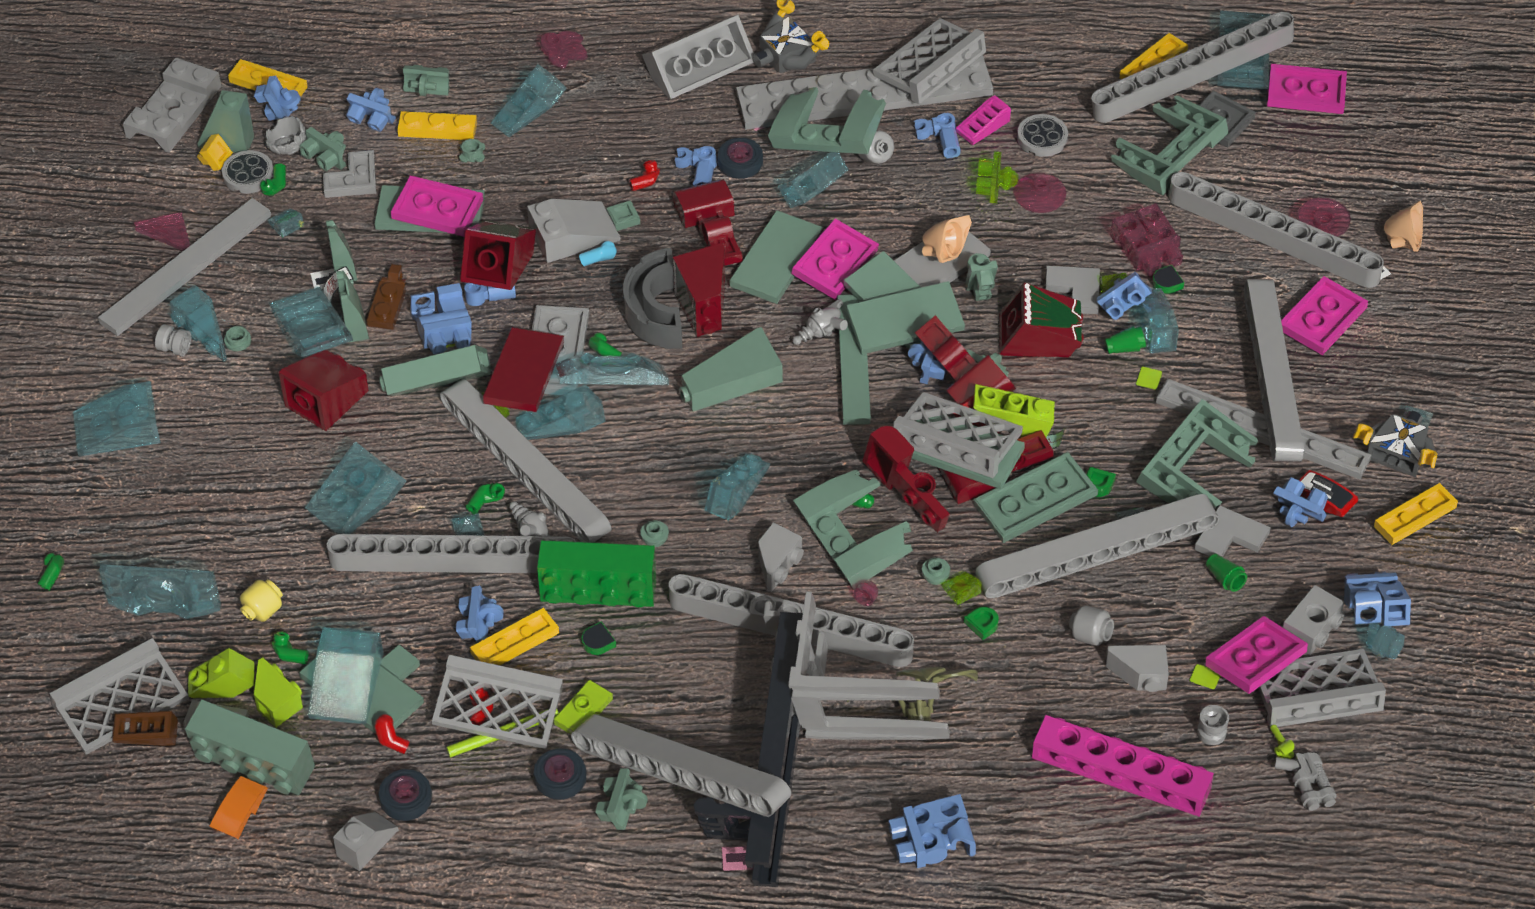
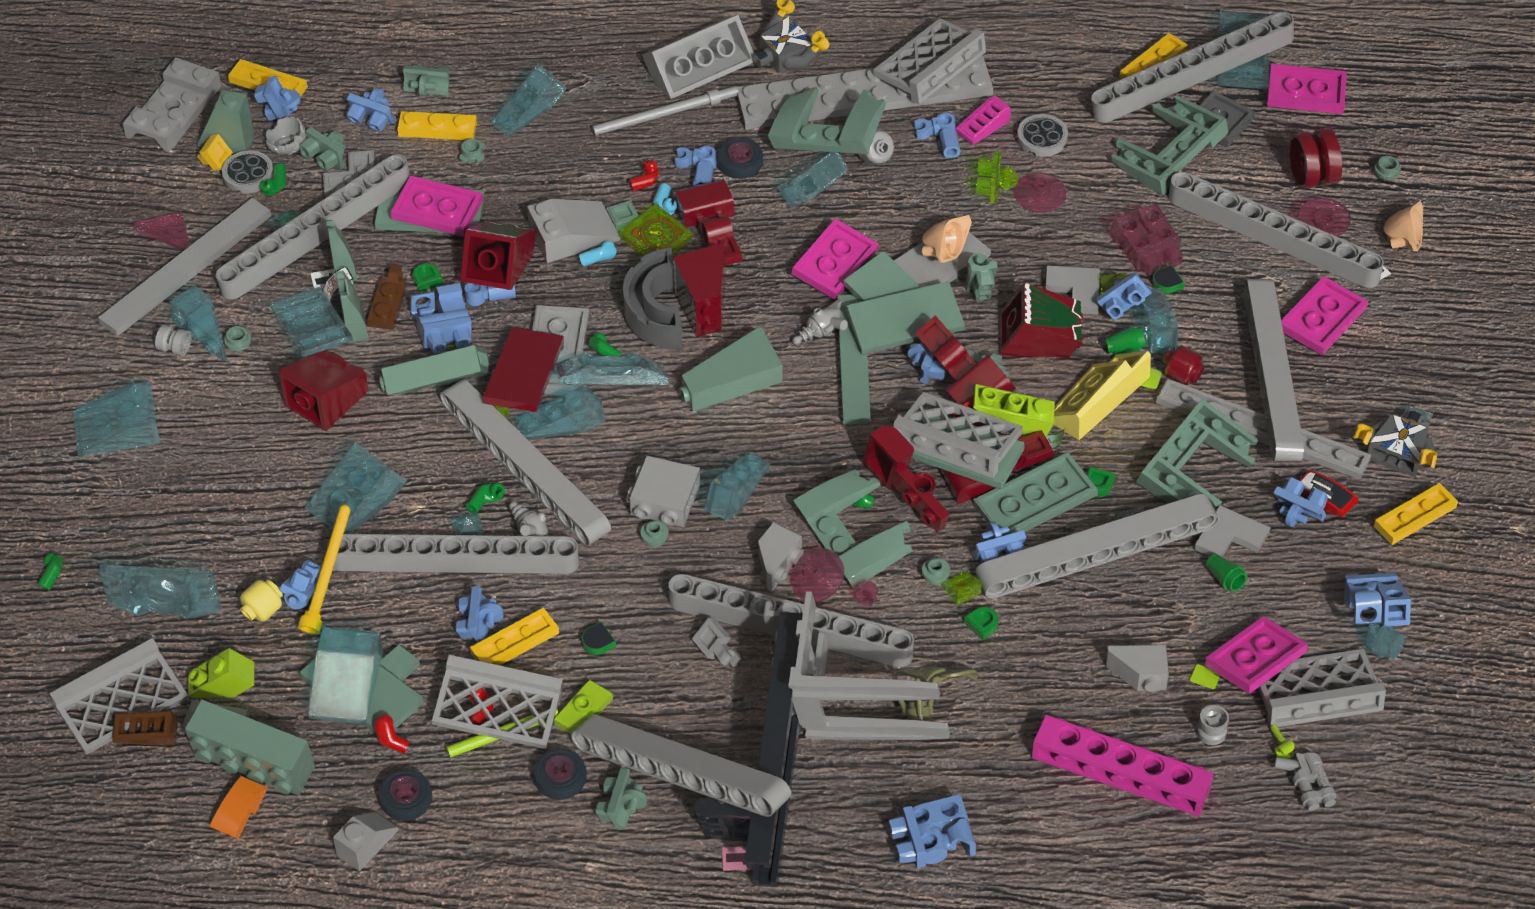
lime slope [254,657,303,728] -> none
green arm [272,631,309,665] -> none
green brick [537,540,657,608] -> none
clear pink plate [540,31,587,69] -> none
sand green tile [730,210,823,304] -> none
light grey head [1069,605,1114,646] -> none
light grey brick [1283,585,1344,655] -> none
none -> light grey beam [216,154,410,300]
none -> medium blue hips [279,560,321,610]
none -> yellow piece [297,505,350,635]
none -> green tile [413,263,443,292]
none -> light grey bar [592,86,738,136]
none -> clear neon green tile [619,203,693,256]
none -> light grey brick [627,456,700,527]
none -> medium azure arm [653,183,677,216]
none -> light grey plate [692,618,742,667]
none -> clear pink dish [791,548,844,602]
none -> medium blue hips [972,521,1026,564]
none -> light yellow slope [1053,351,1151,440]
none -> dark red head [1163,346,1205,386]
none -> dark red wheel [1289,128,1342,189]
none -> sand green plate [1374,156,1401,180]

